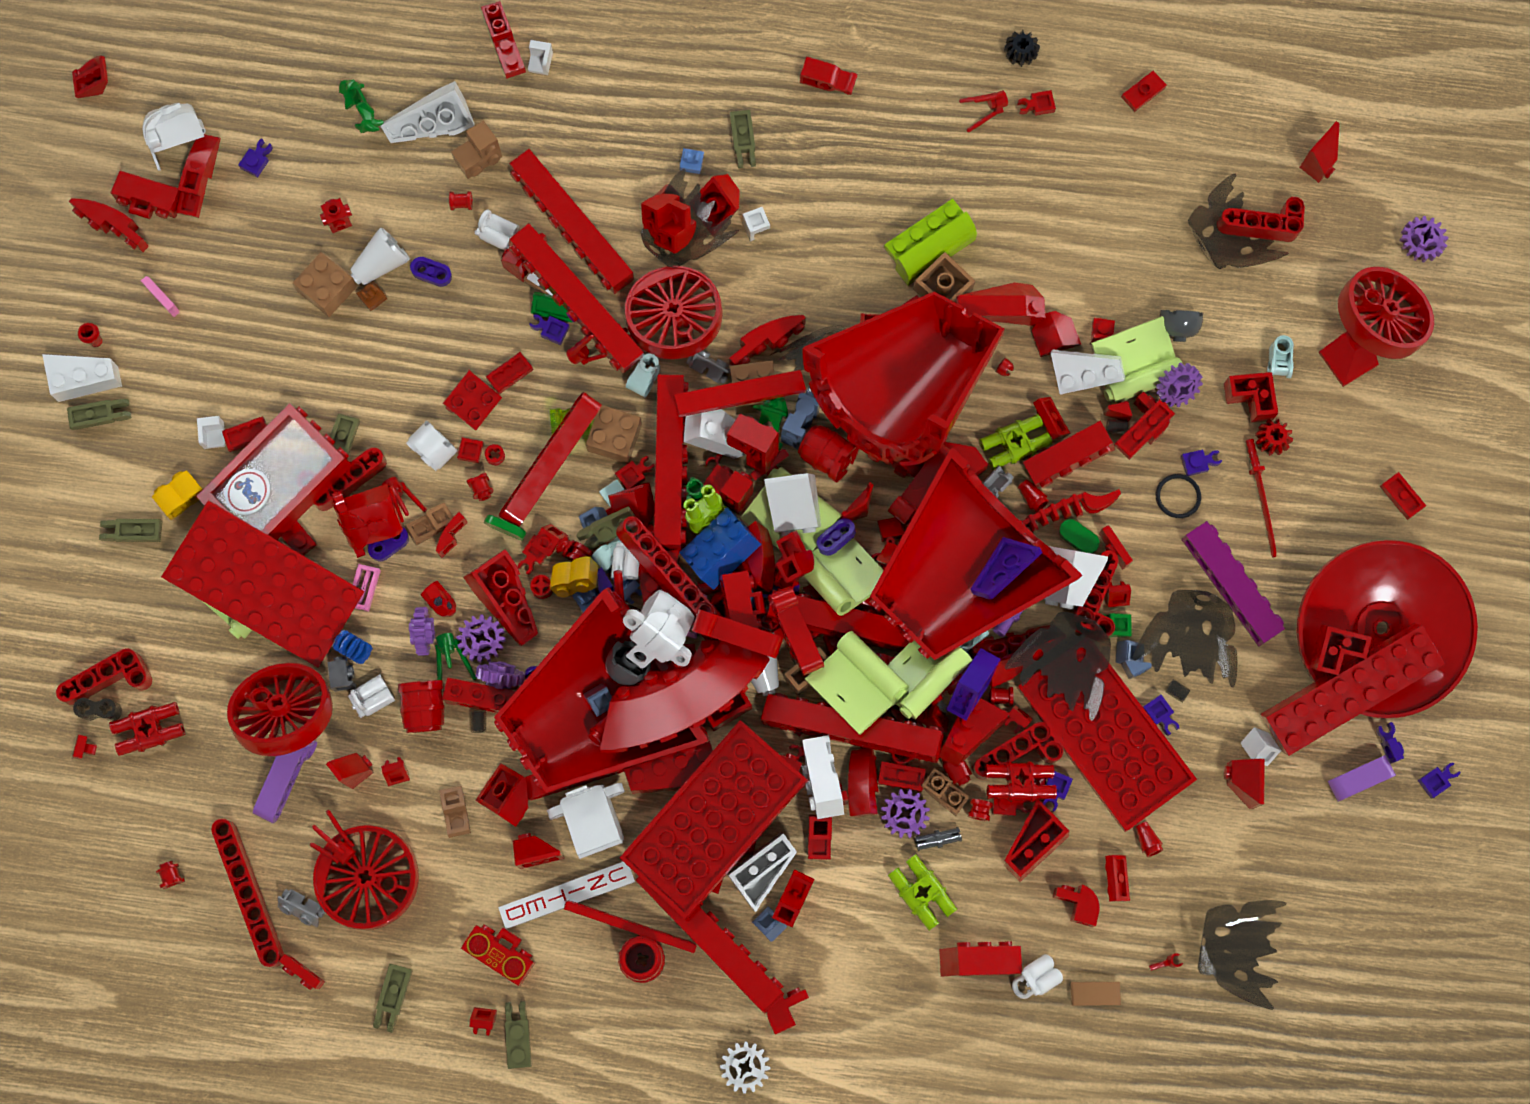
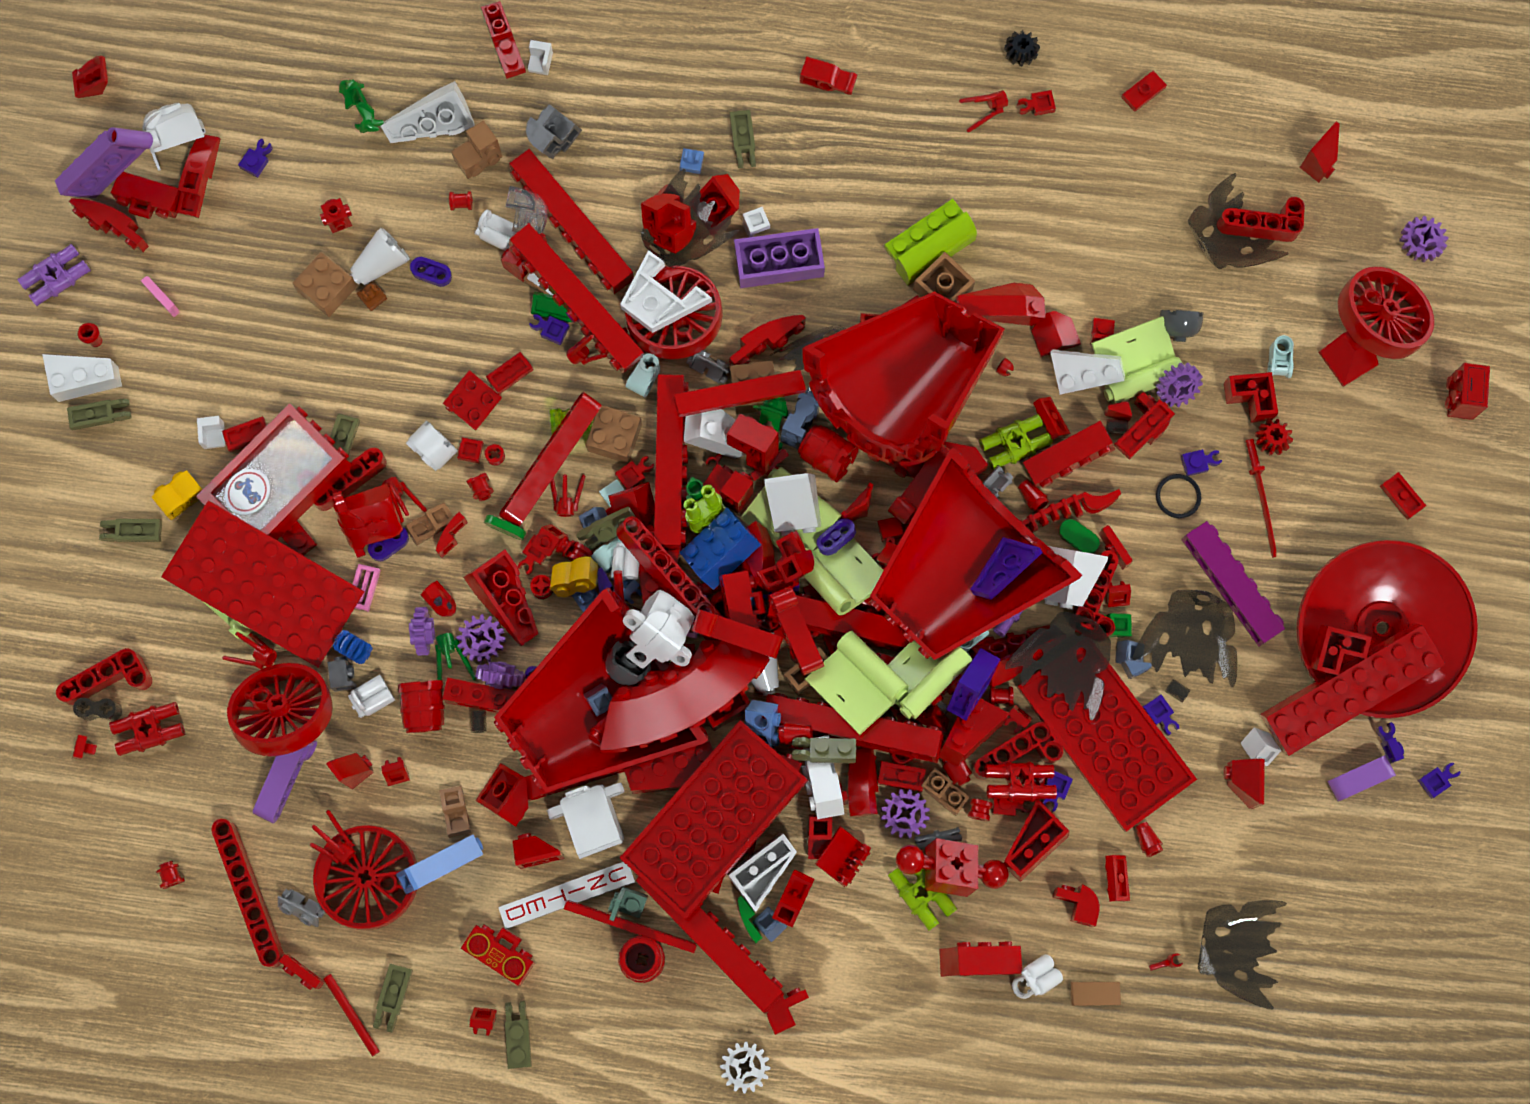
none -> medium lavender pin [17,244,91,306]
none -> medium lavender hinge [55,127,153,198]
none -> red plant [222,632,277,669]
none -> red bar [323,974,380,1057]
none -> medium blue slope [396,835,483,894]
none -> clear brick [506,186,548,234]
none -> flat silver brick [526,104,582,159]
none -> red plant [550,474,586,517]
none -> sand green bracket [608,886,648,921]
none -> white wing [620,250,712,333]
none -> medium lavender brick [734,228,825,288]
none -> green slope [738,896,763,944]
none -> medium blue brick [745,700,781,749]
none -> red slope [756,565,786,591]
none -> red cone [779,722,813,745]
none -> olive hinge [792,737,856,763]
none -> red hinge [815,826,871,887]
none -> red brick [896,838,1009,897]
none -> red brick [1445,363,1490,420]

